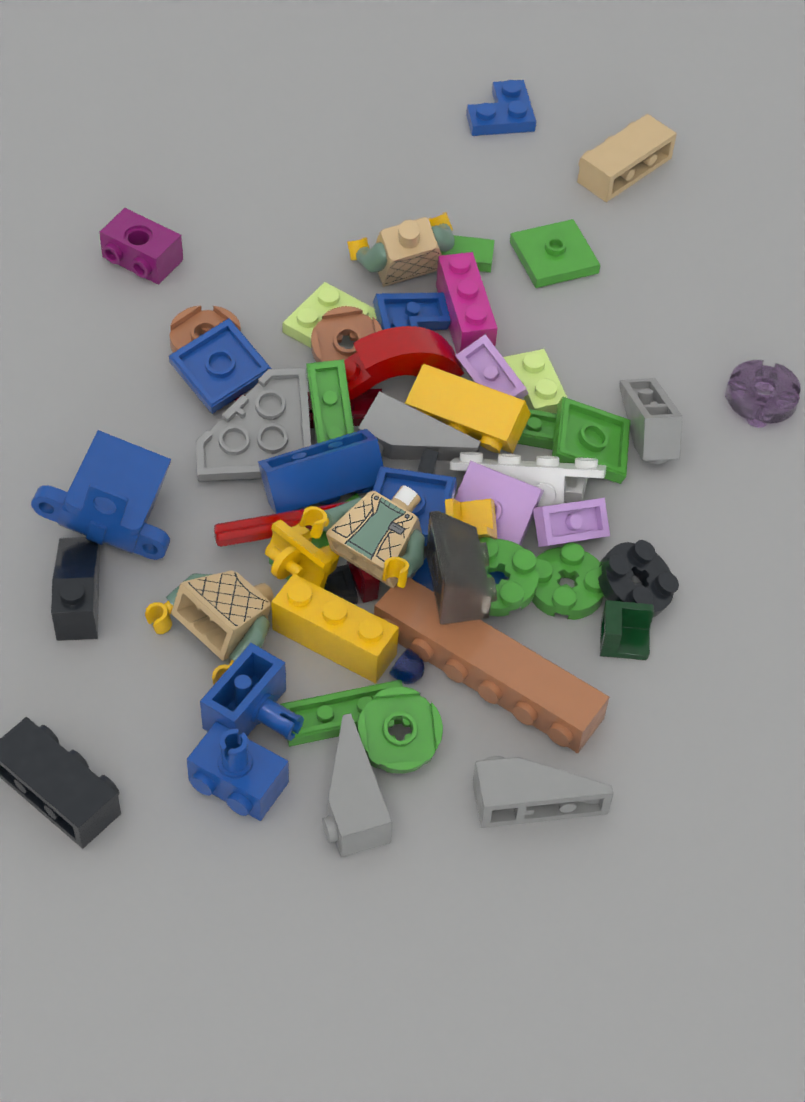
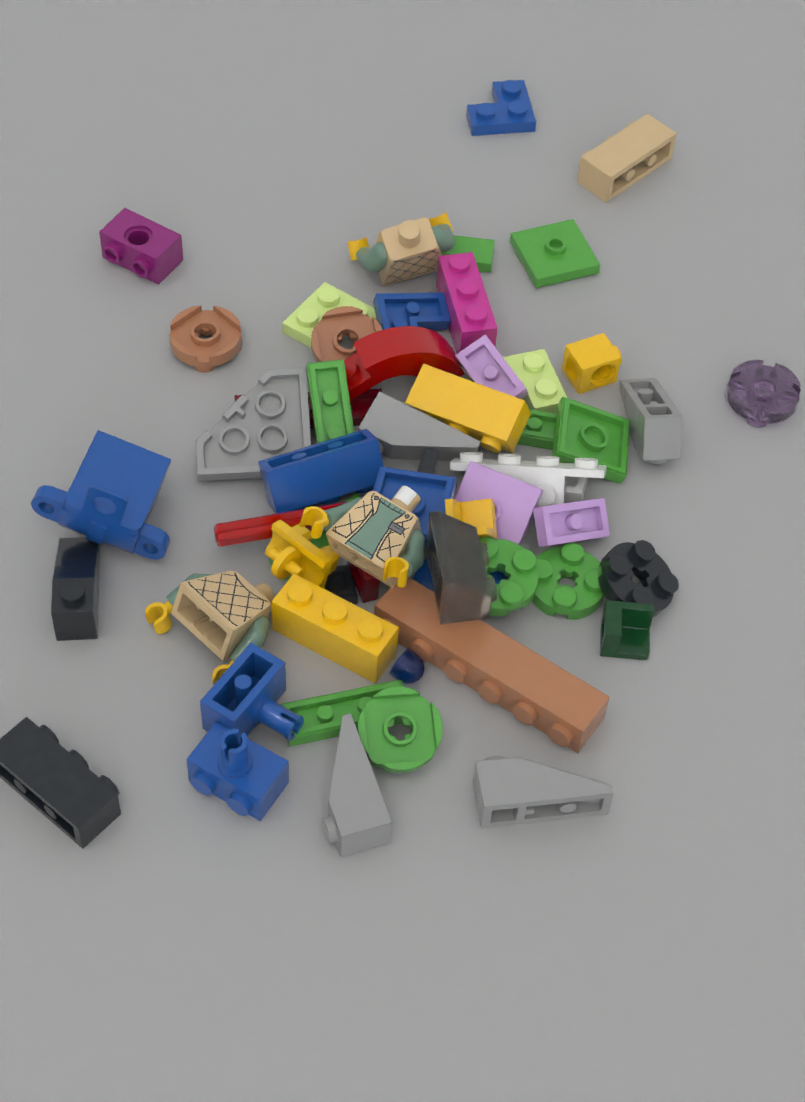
blue plate [168,318,272,414] -> none
none -> yellow brick [561,333,622,394]

